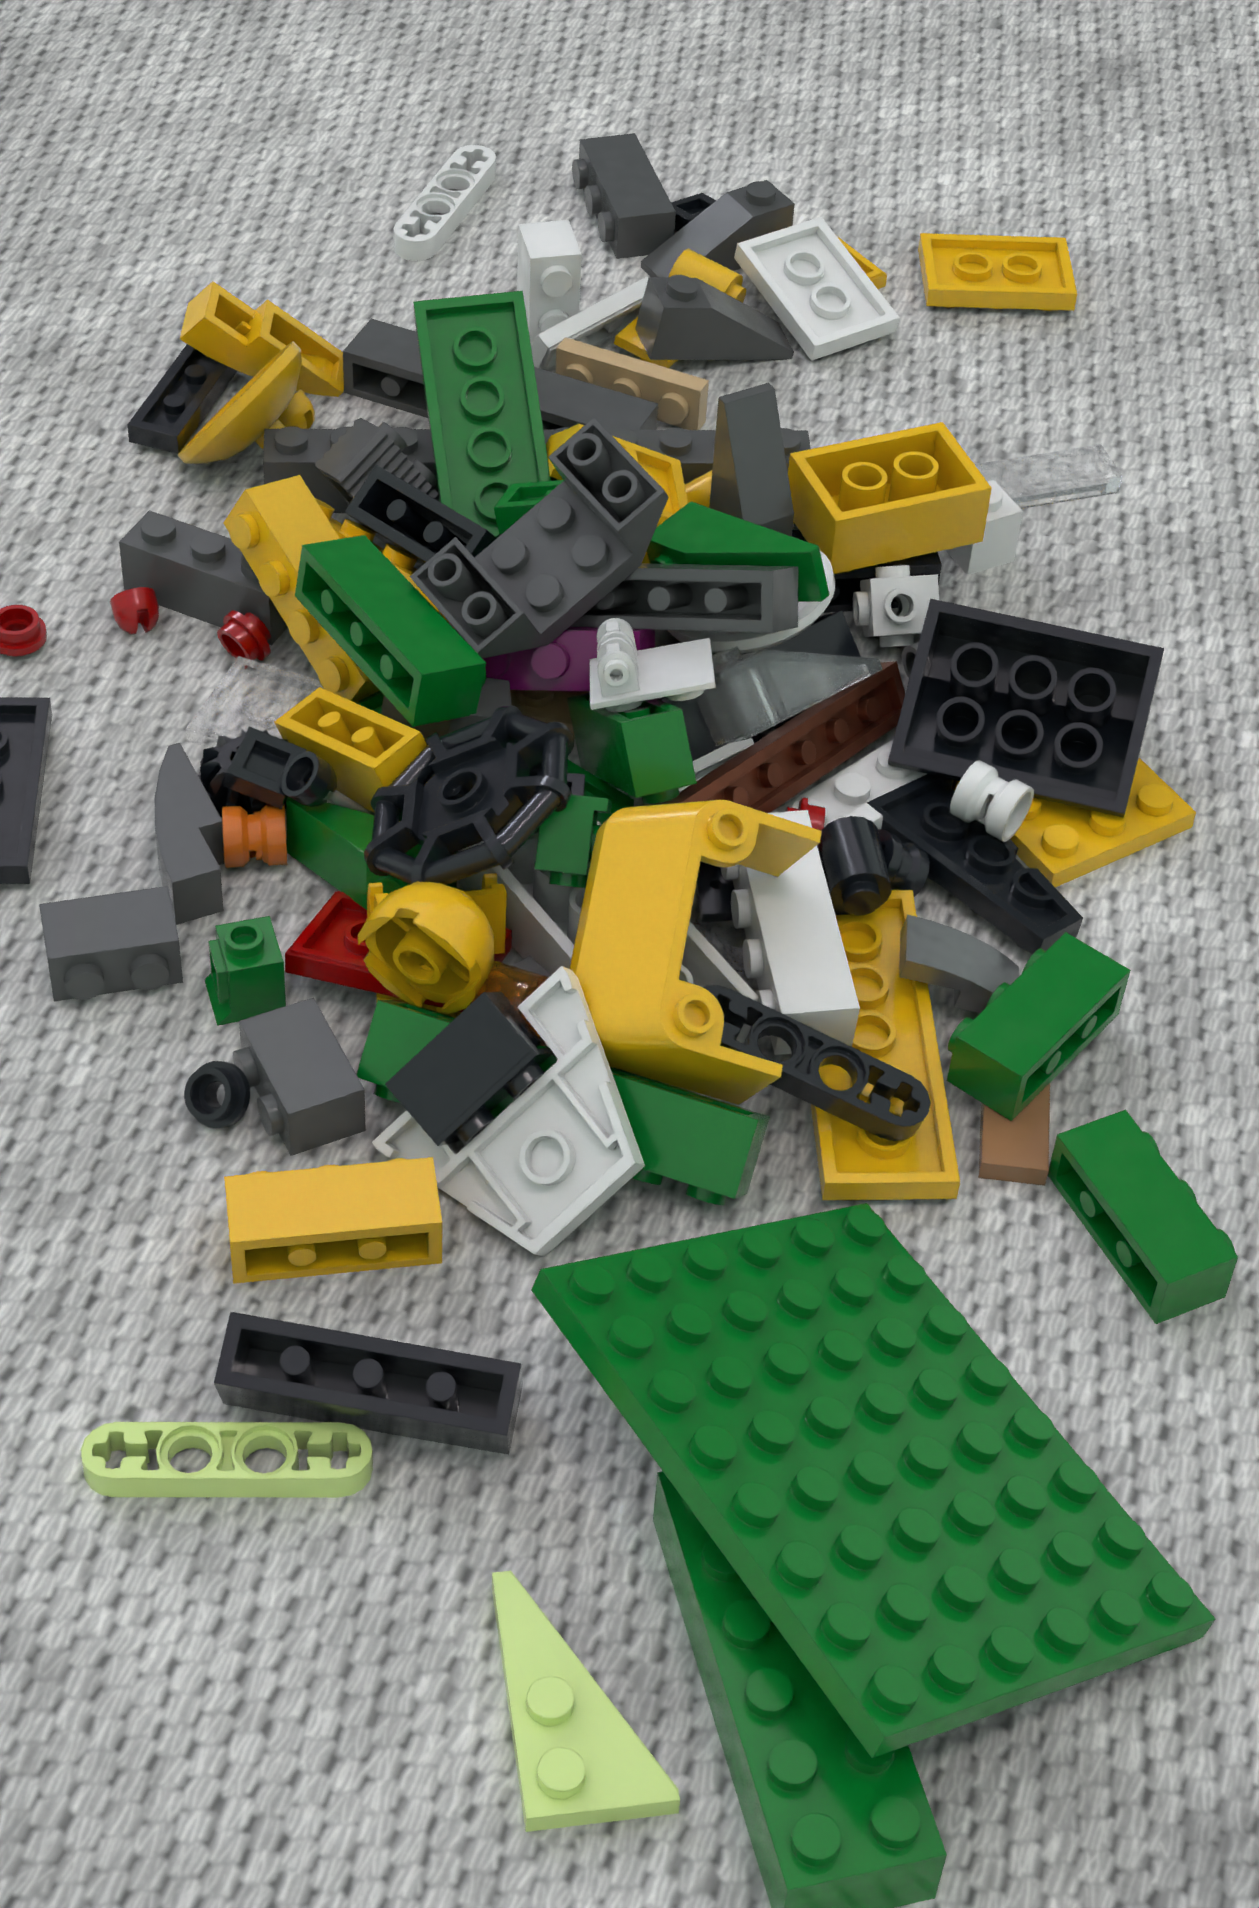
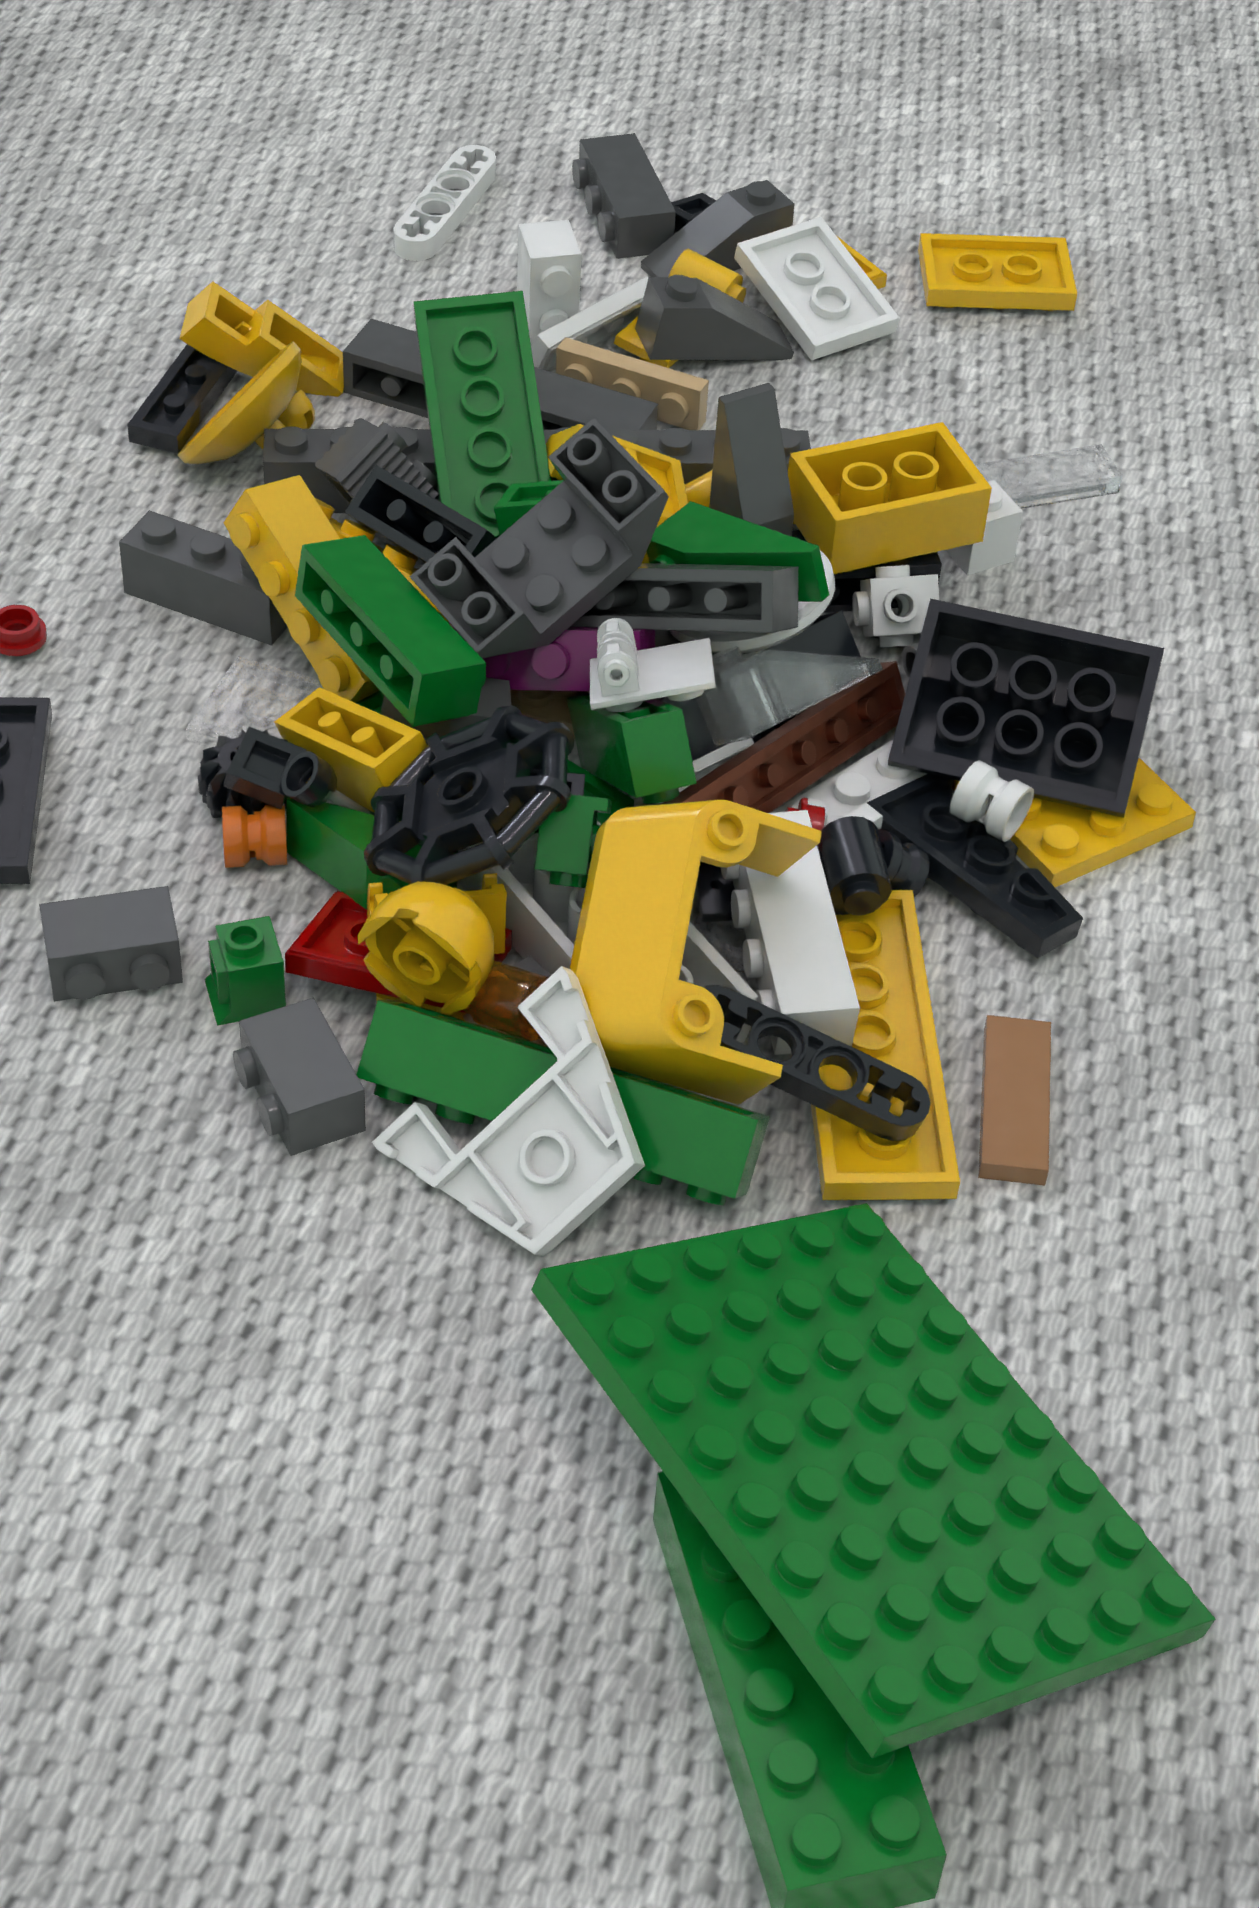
yellowish green beam [81,1422,373,1498] -> none
red hinge [110,587,159,635] -> none
dark grey slope [154,743,225,925] -> none
black plate [184,1061,250,1128] -> none
black brick [214,1312,523,1455] -> none
red plate [217,610,271,666] -> none
yellow brick [224,1157,442,1284] -> none
black hinge [385,992,553,1146] -> none
yellowish green wing [492,1571,680,1832] -> none
flat silver slope [899,914,1019,1013] -> none
green brick [946,932,1131,1121] -> none
green brick [1048,1109,1238,1324] -> none

